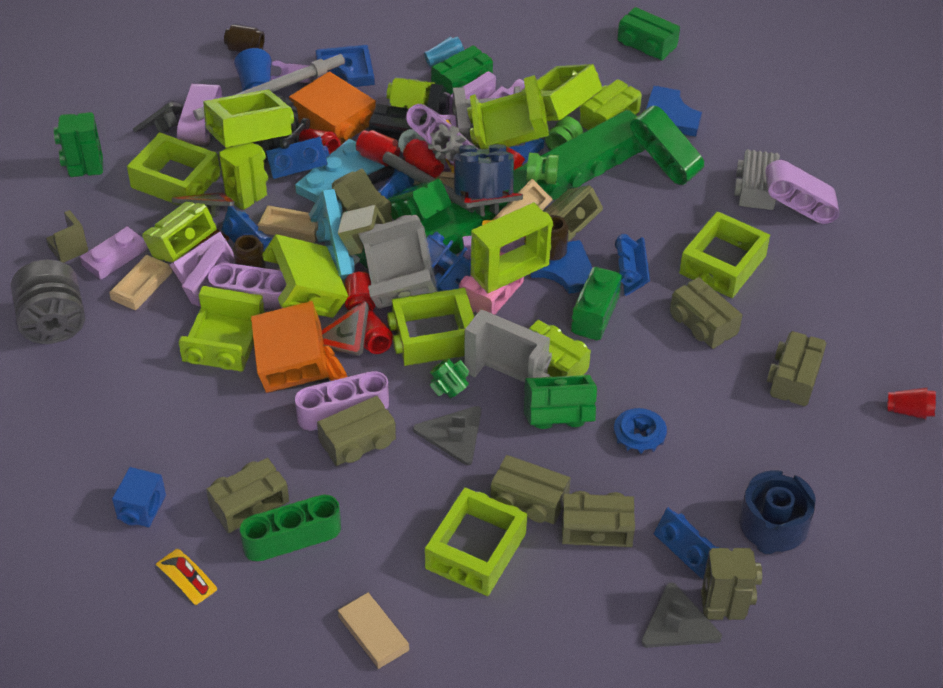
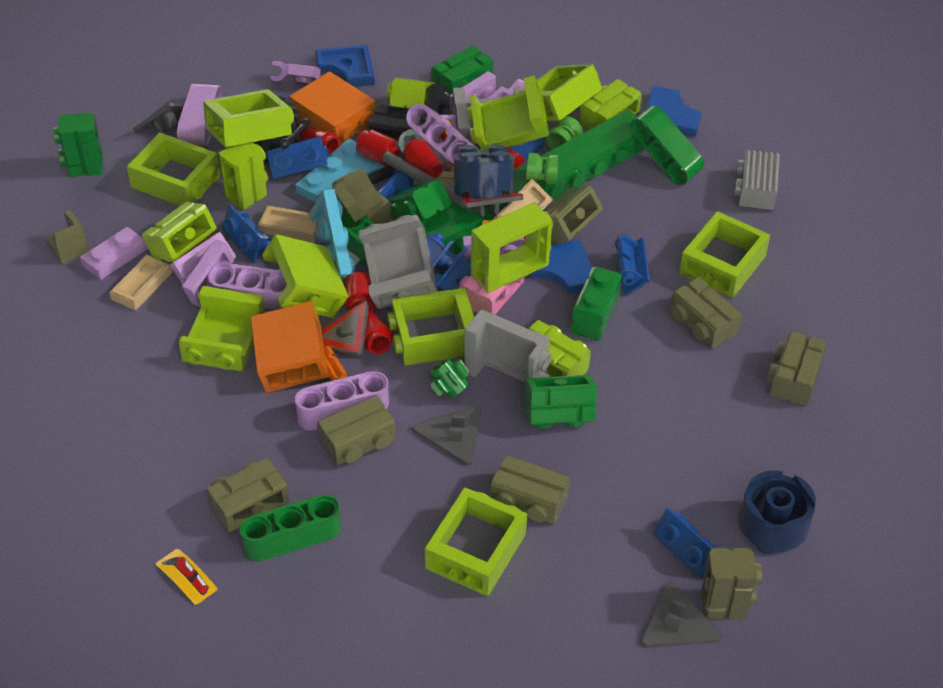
flat silver wheel [10,259,85,344] -> none
blue brick [112,467,166,528] -> none
dark grey piece [172,192,234,218] -> none
light grey bar [193,54,345,121] -> none
dark brown brick [224,24,265,52] -> none
dark brown brick [233,235,266,268] -> none
blue plant [234,48,273,93] -> none
olive panel [338,205,386,255] -> none
tan tile [338,592,409,669] -> none
dark azure cone [424,36,464,67] -> none
light grey gear [428,124,466,162] -> none
dark brown brick [549,215,569,260] -> none
olive brick [562,491,635,547] -> none
blue gear [613,408,667,454] -> none
green brick [617,7,680,60] -> none
lavender beam [765,160,839,224] -> none
red cone [887,387,936,420] -> none

